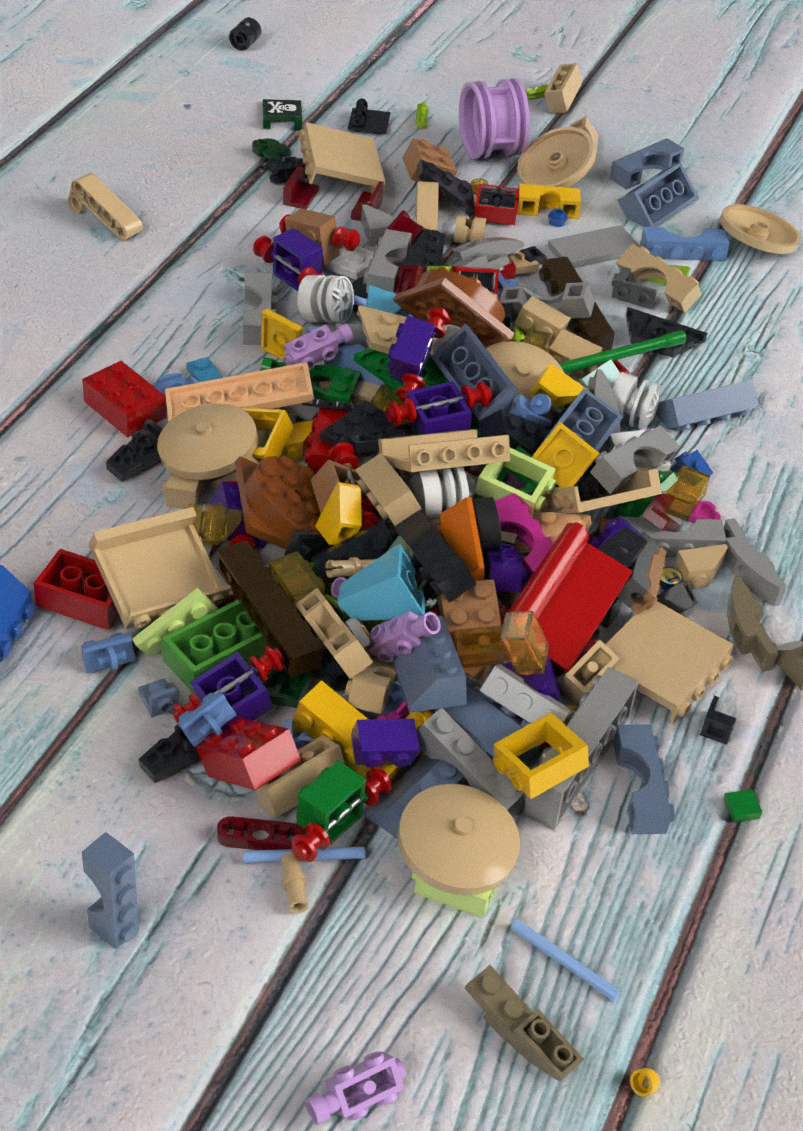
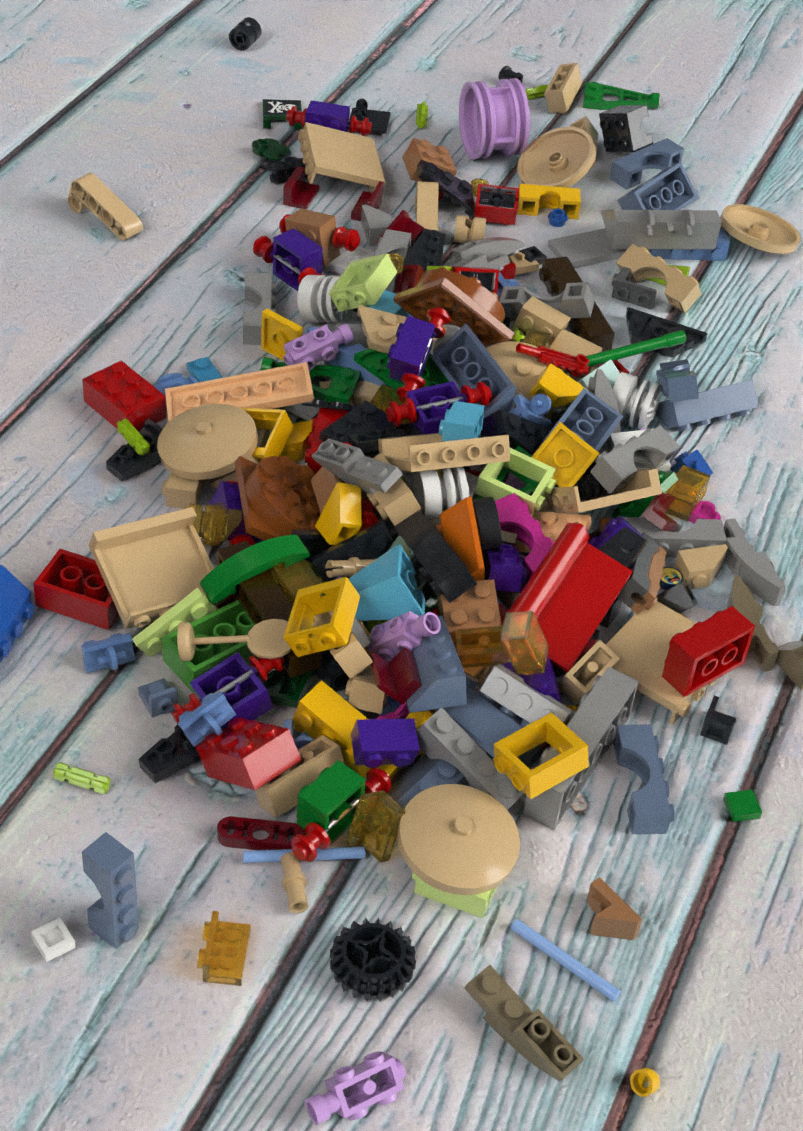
none -> white plate [31,918,75,962]
none -> lime axle [53,762,111,794]
none -> lime axle [117,419,150,456]
none -> tan piece [177,619,292,662]
none -> clear yellow bracket [197,911,251,986]
none -> green slope [199,535,310,604]
none -> yellow window [283,577,360,657]
none -> dark purple brick [286,100,372,137]
none -> light grey slope [312,438,403,495]
none -> yellowish green window [328,253,397,312]
none -> black gear [330,917,416,1002]
none -> clear yellow bracket [345,790,406,863]
none -> dark red panel [369,647,422,705]
none -> clear yellow bush [388,253,404,274]
none -> medium azure brick [439,401,484,441]
none -> black bush [498,66,523,83]
none -> red piece [516,343,590,377]
none -> green plate [583,82,660,110]
none -> medium nougat slope [586,877,642,940]
none -> black piece [599,105,654,152]
none -> light grey piece [601,209,721,249]
none -> sand blue arch [656,359,699,402]
none -> red brick [662,606,755,697]

